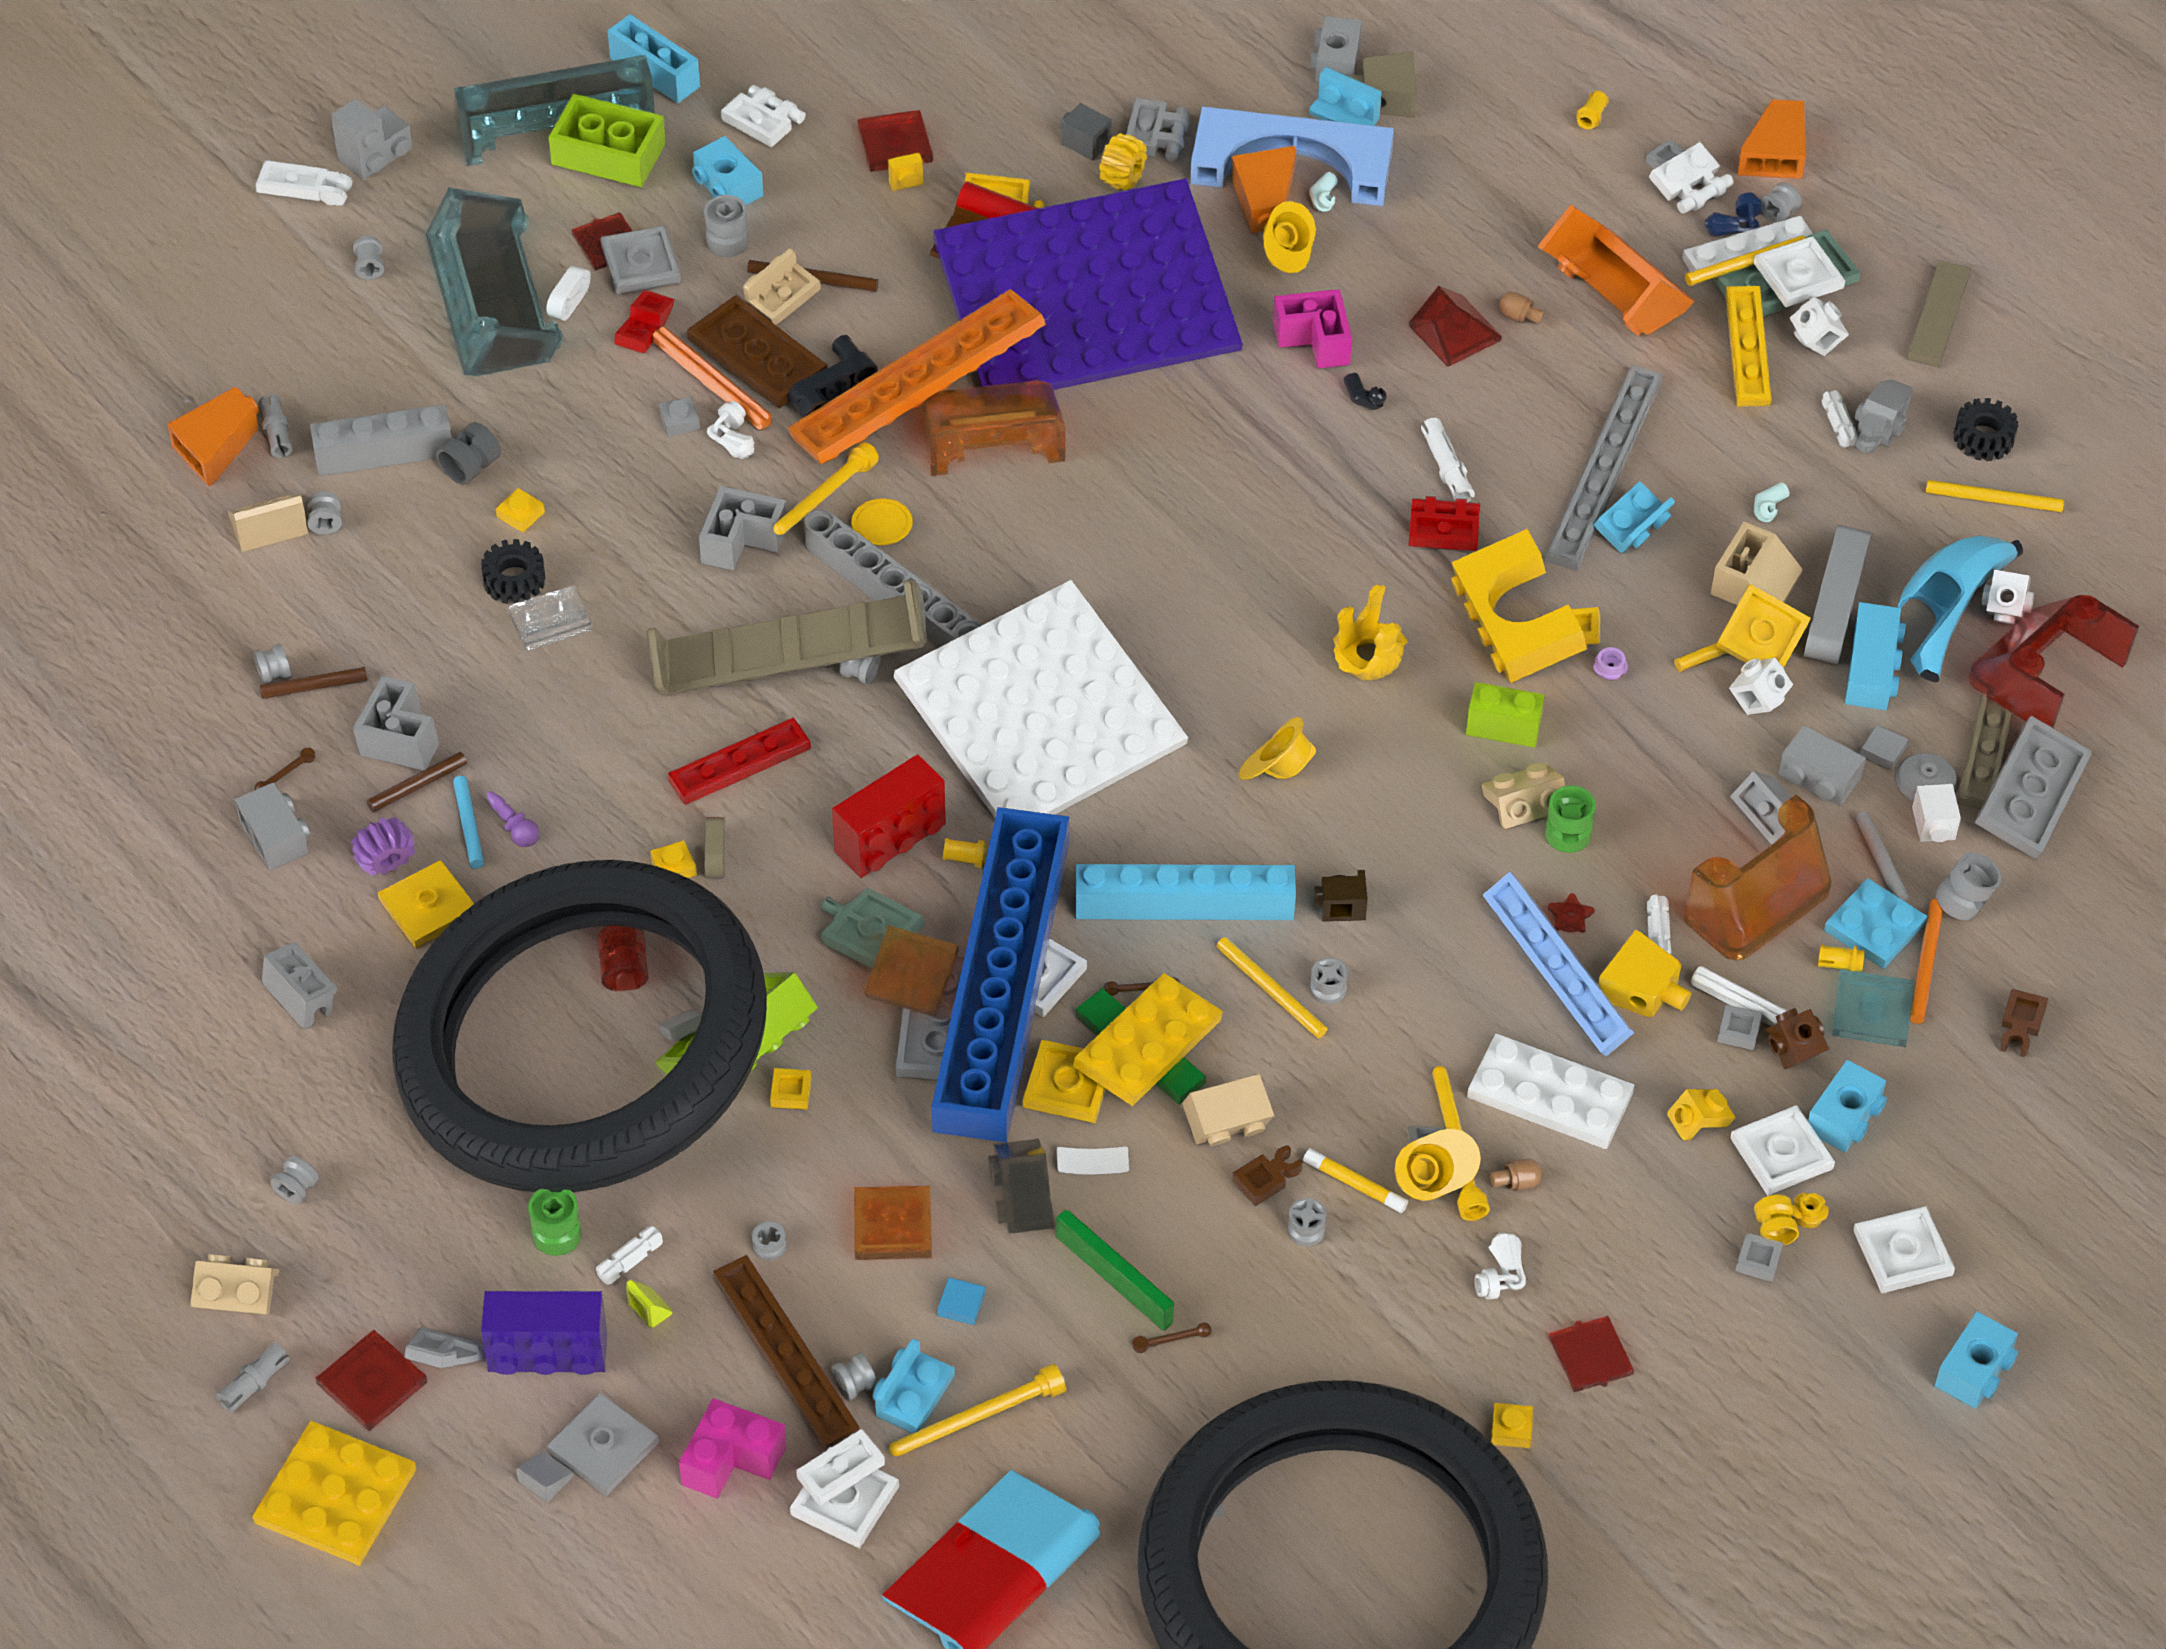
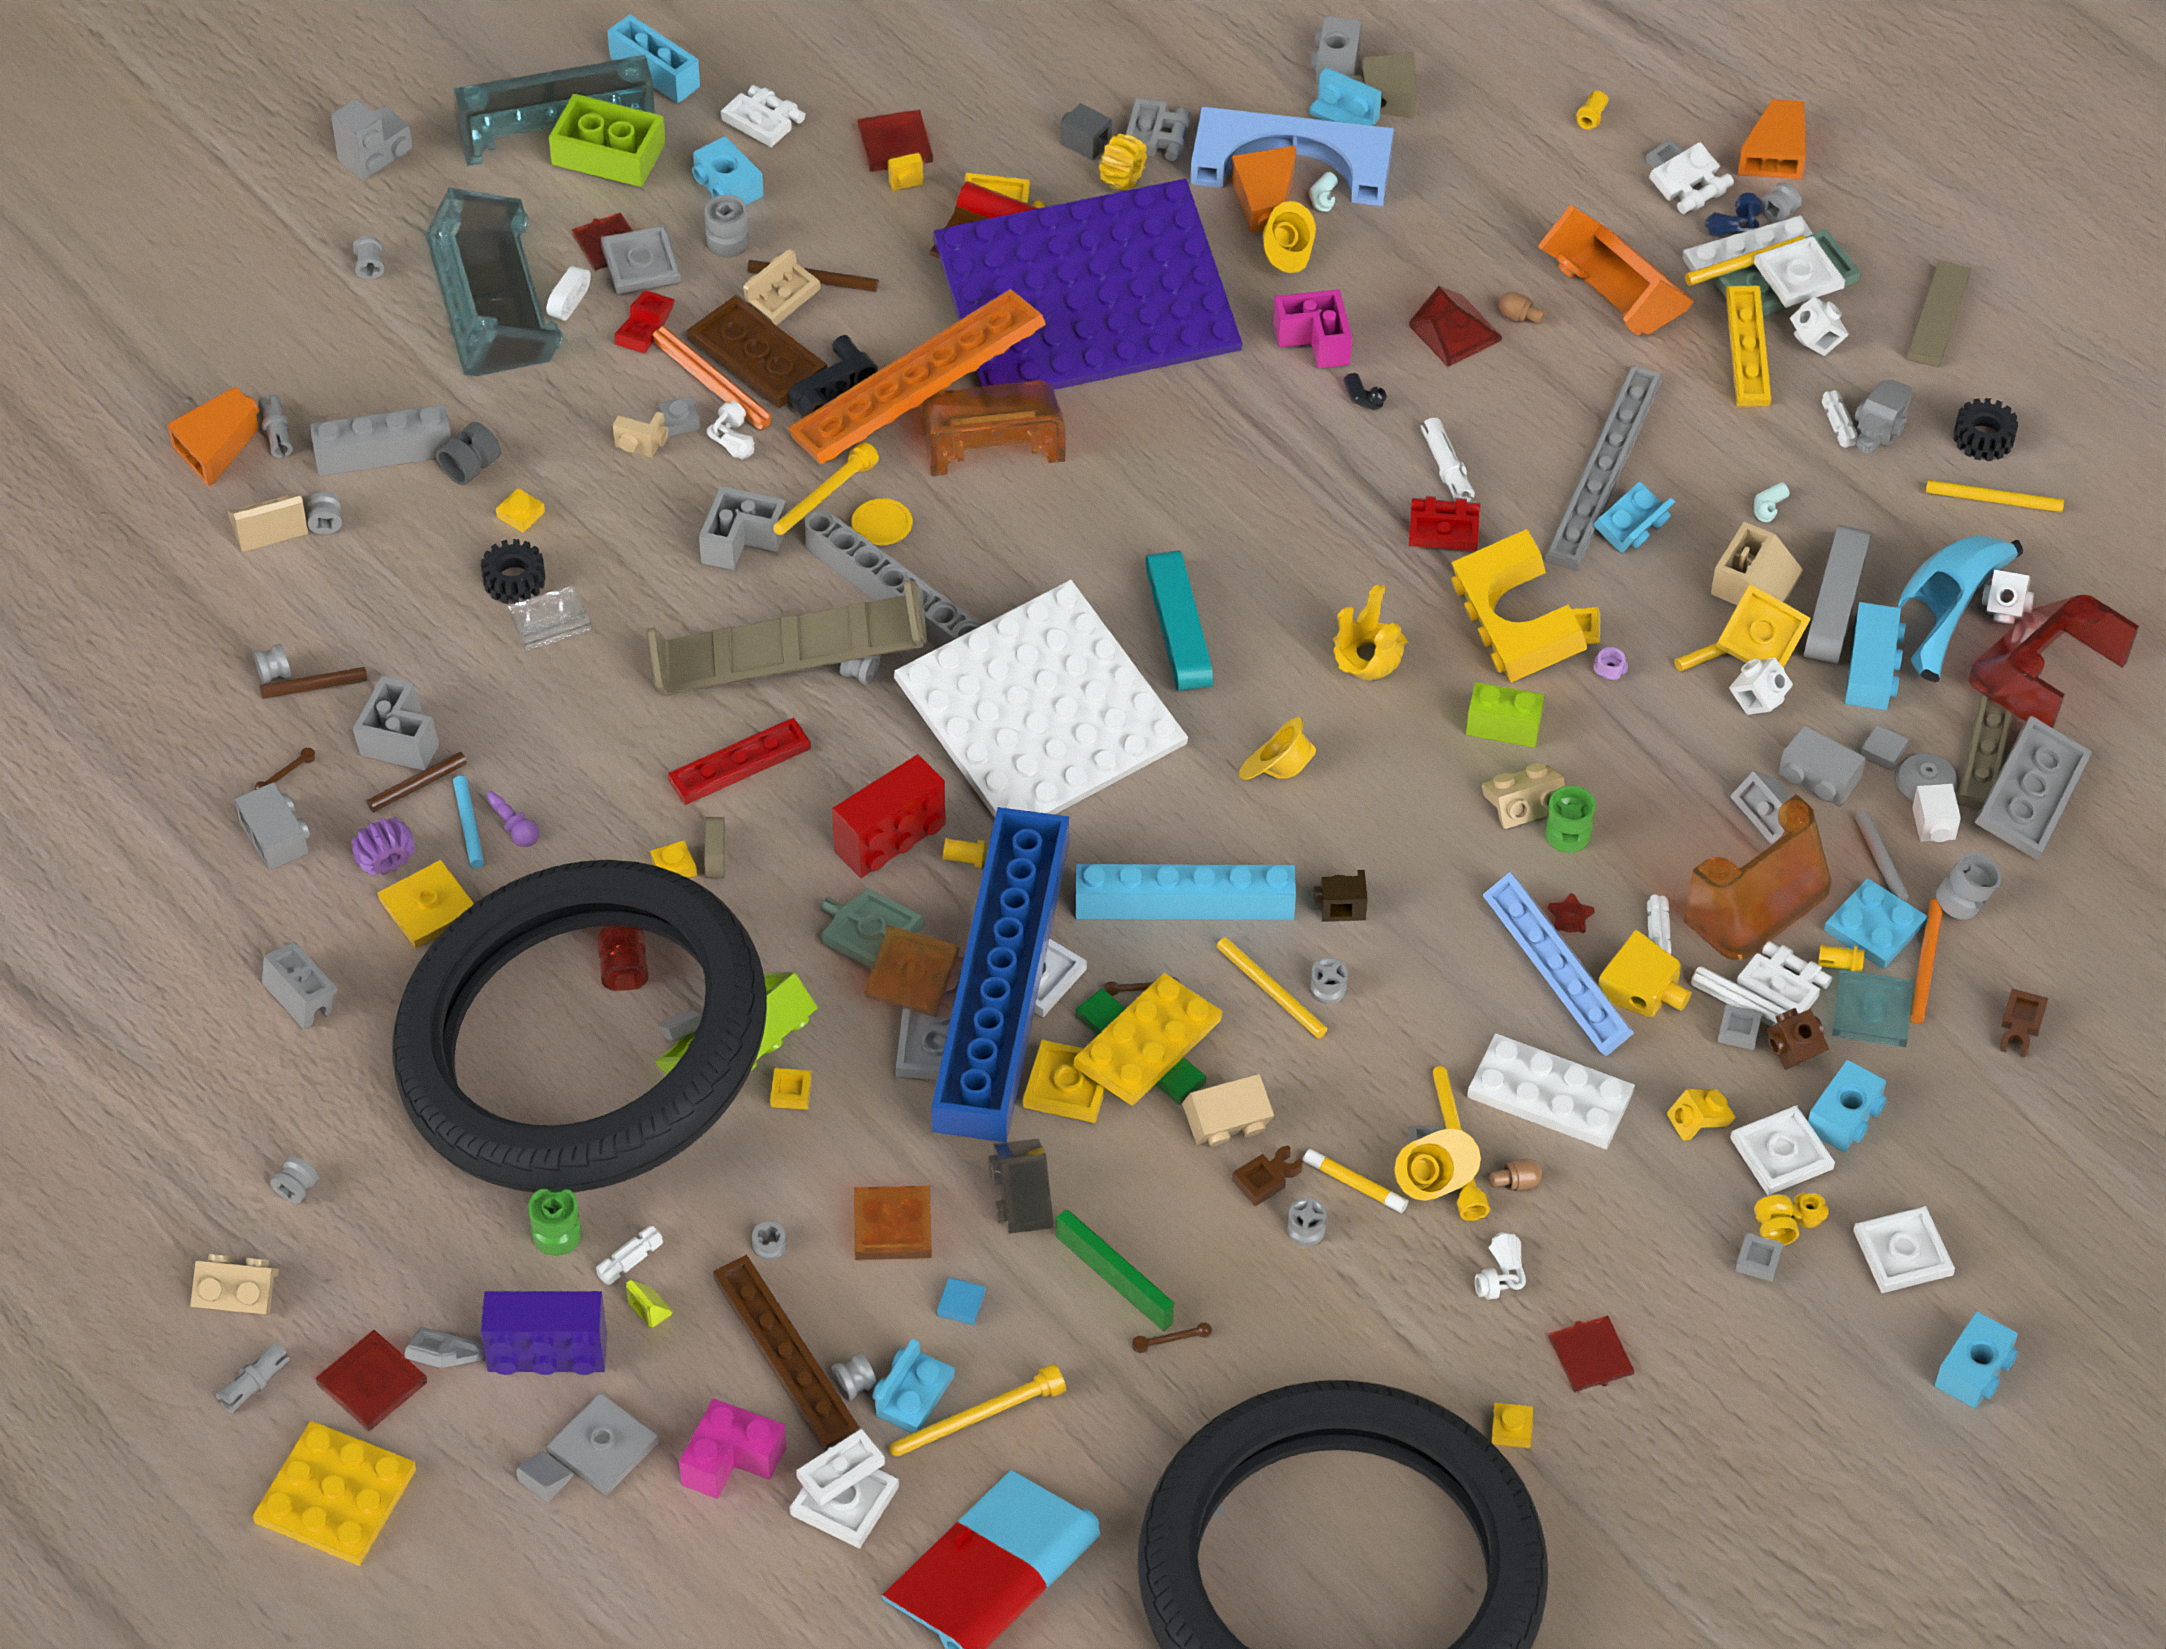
white hinge [255,160,353,206] -> none
white sticker [1057,1146,1129,1174] -> none
none -> tan bracket [613,411,668,458]
none -> teal beam [1145,550,1213,692]
none -> white plate [1737,941,1832,1014]

